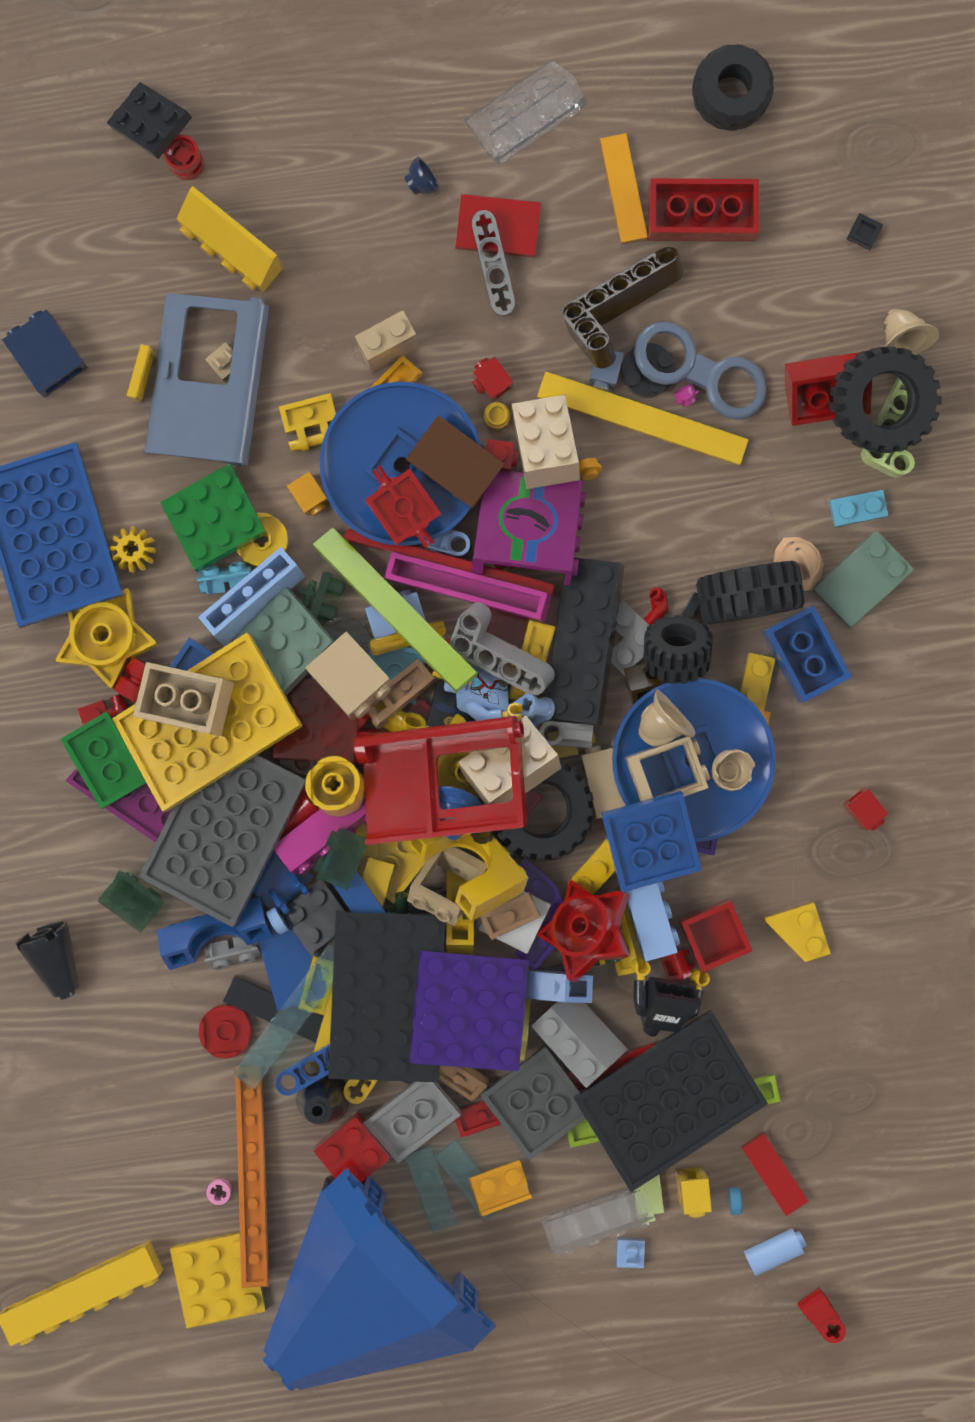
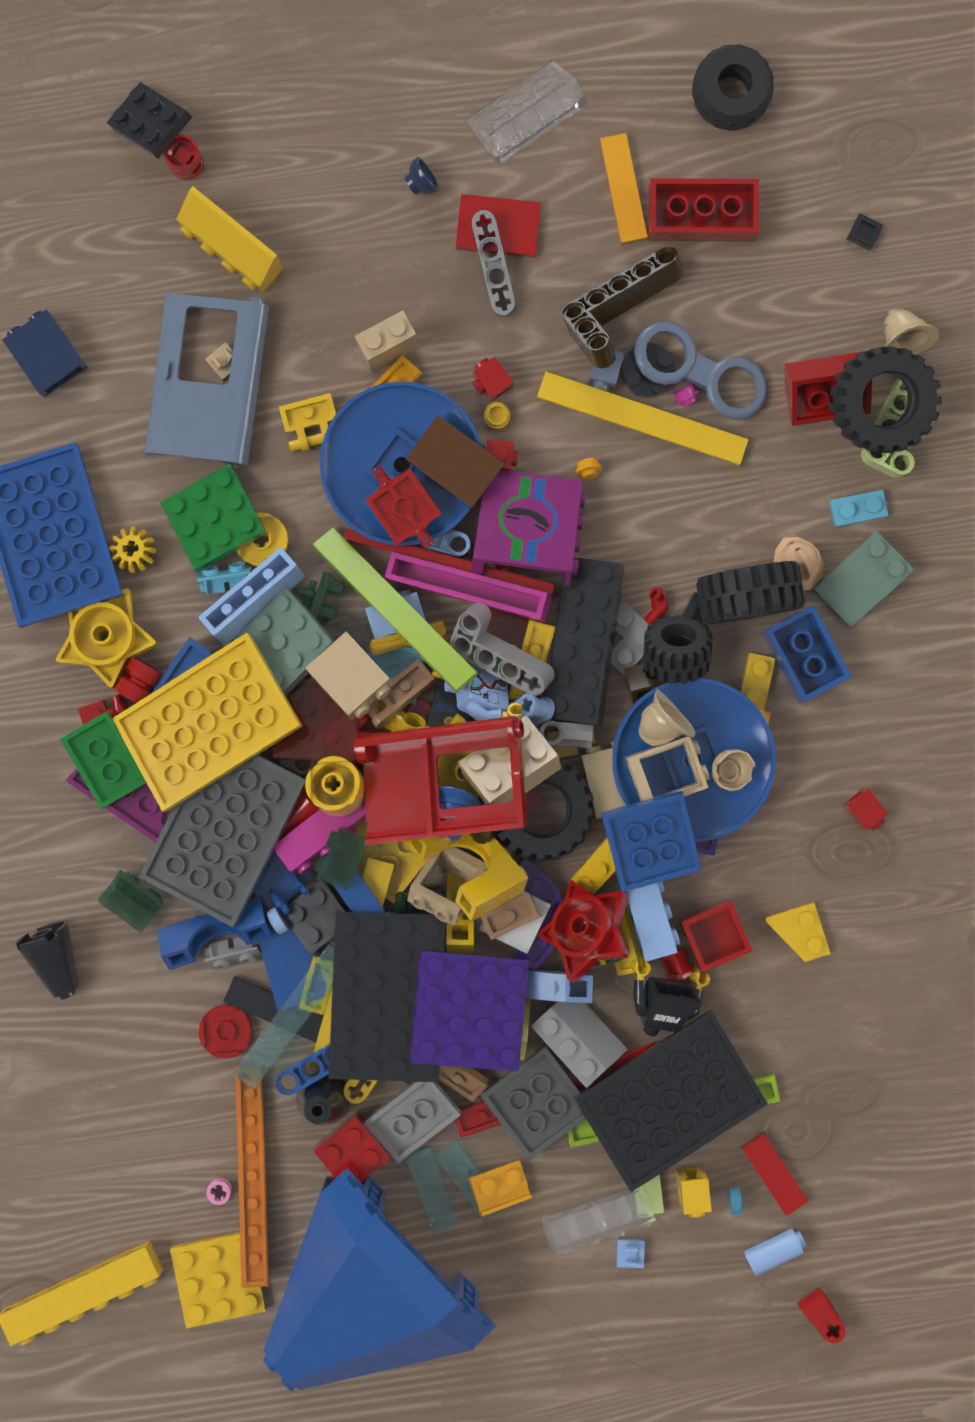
yellow tile [127,344,155,403] -> none
tan brick [133,662,234,737] -> none
light orange brick [287,472,329,516] -> none
tan brick [512,395,580,489] -> none

